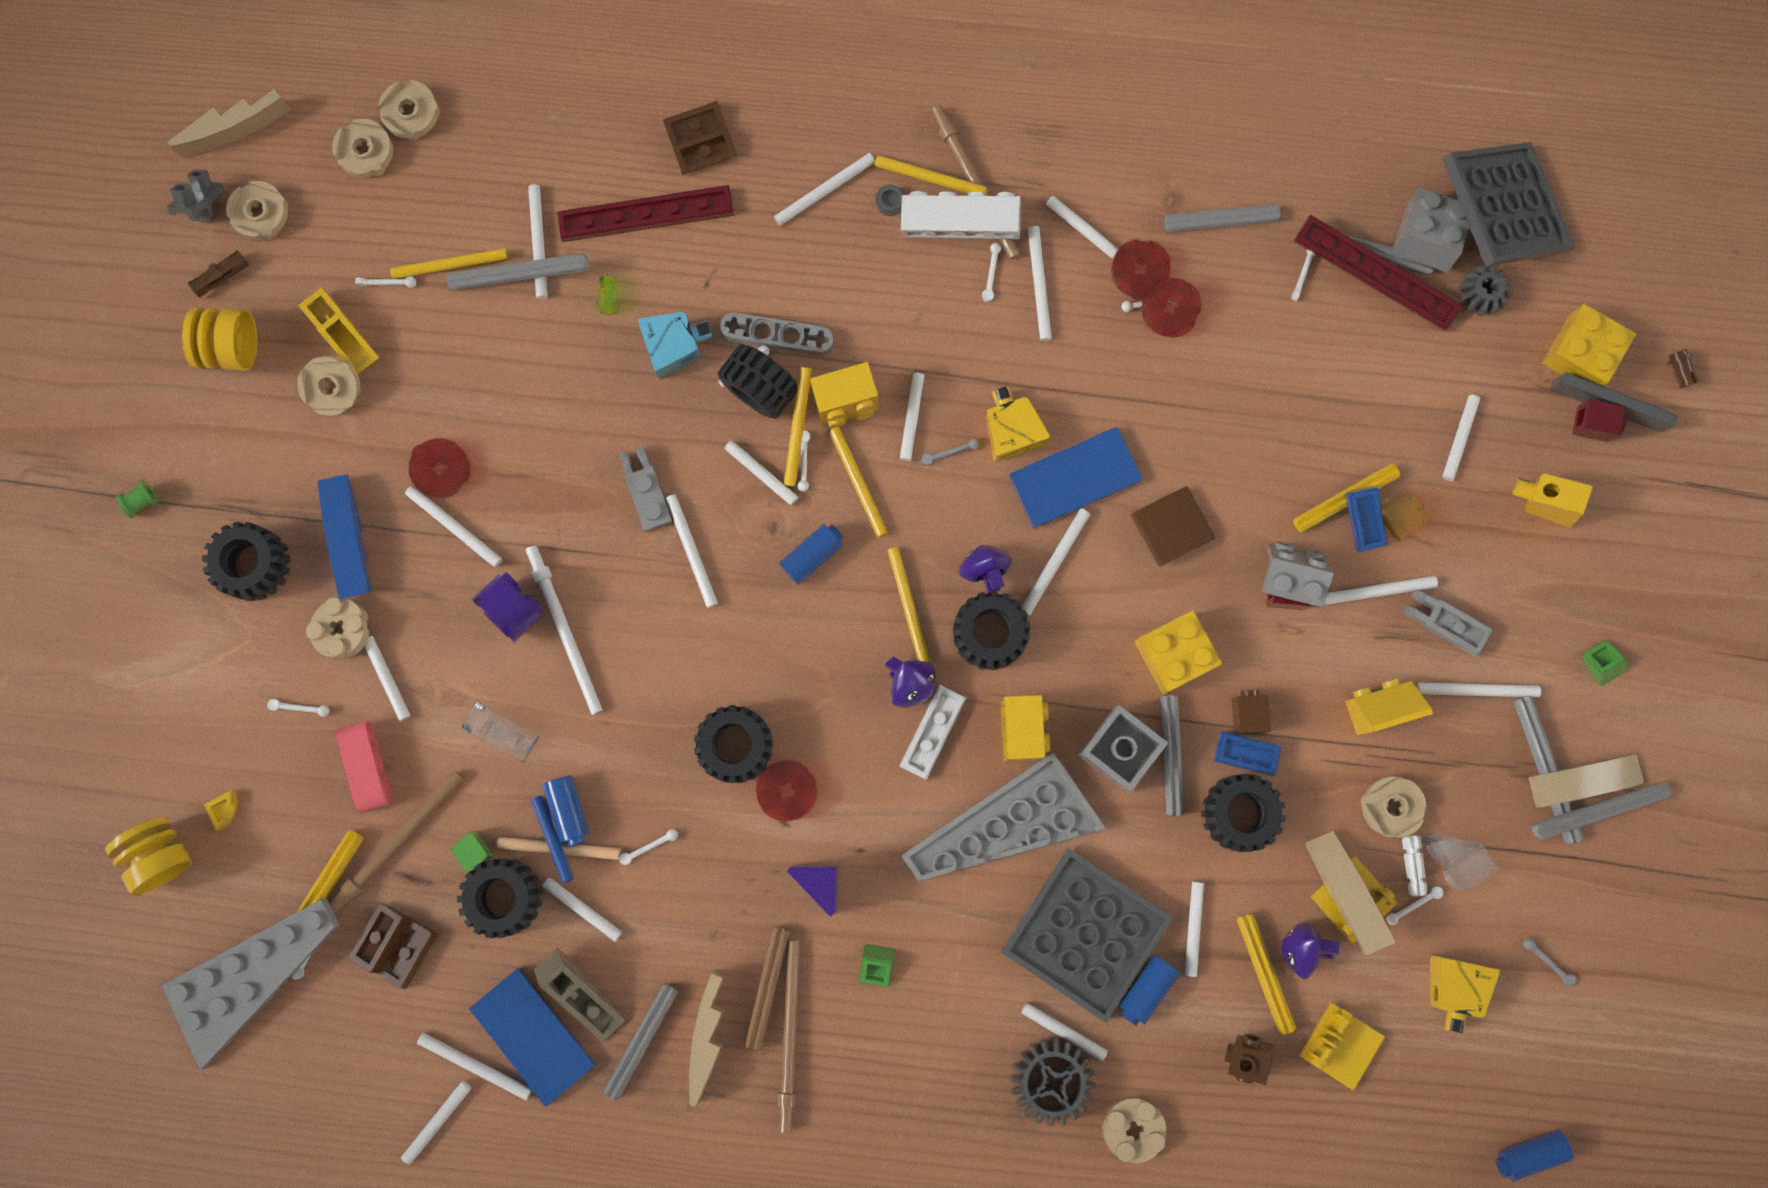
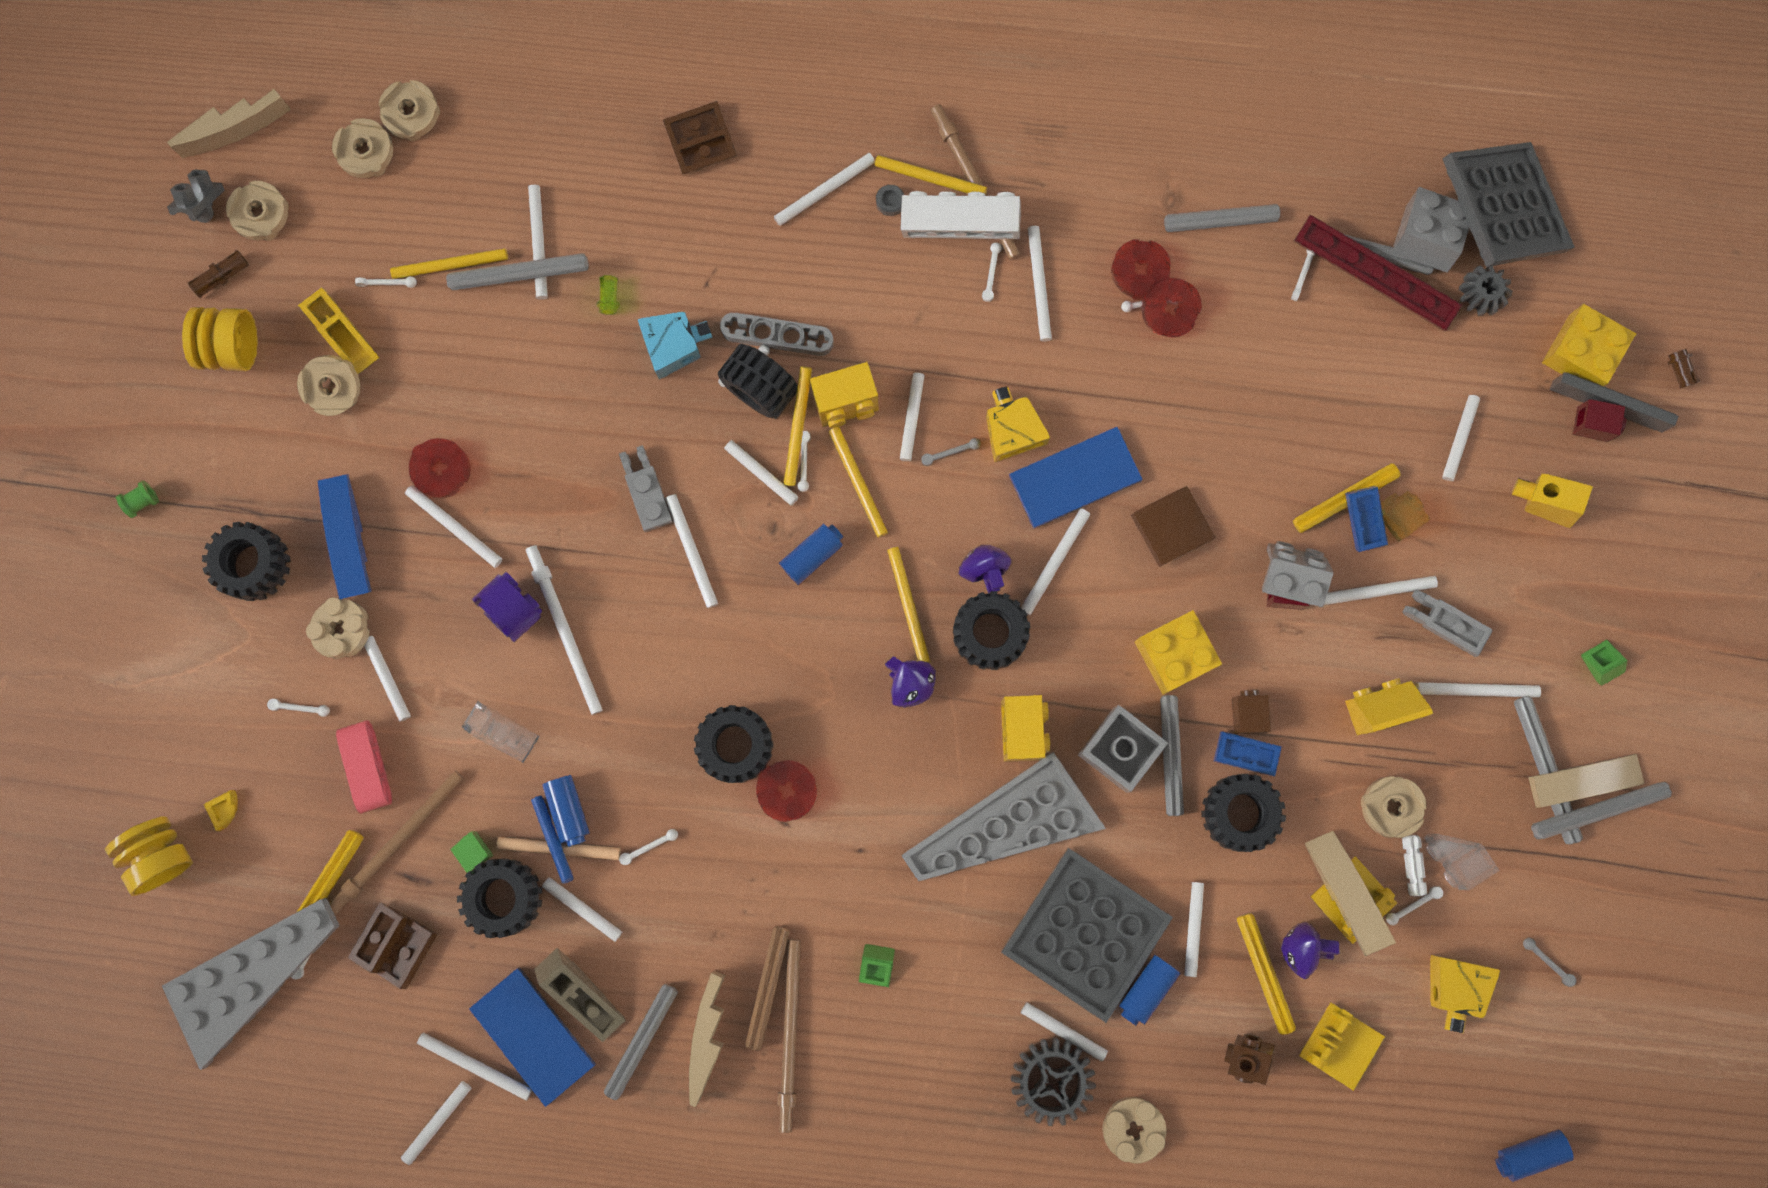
dark red tile [557,185,734,242] -> none
dark purple slope [787,865,838,917] -> none
white tile [899,685,966,780] -> none
white bar [1046,195,1120,259] -> none

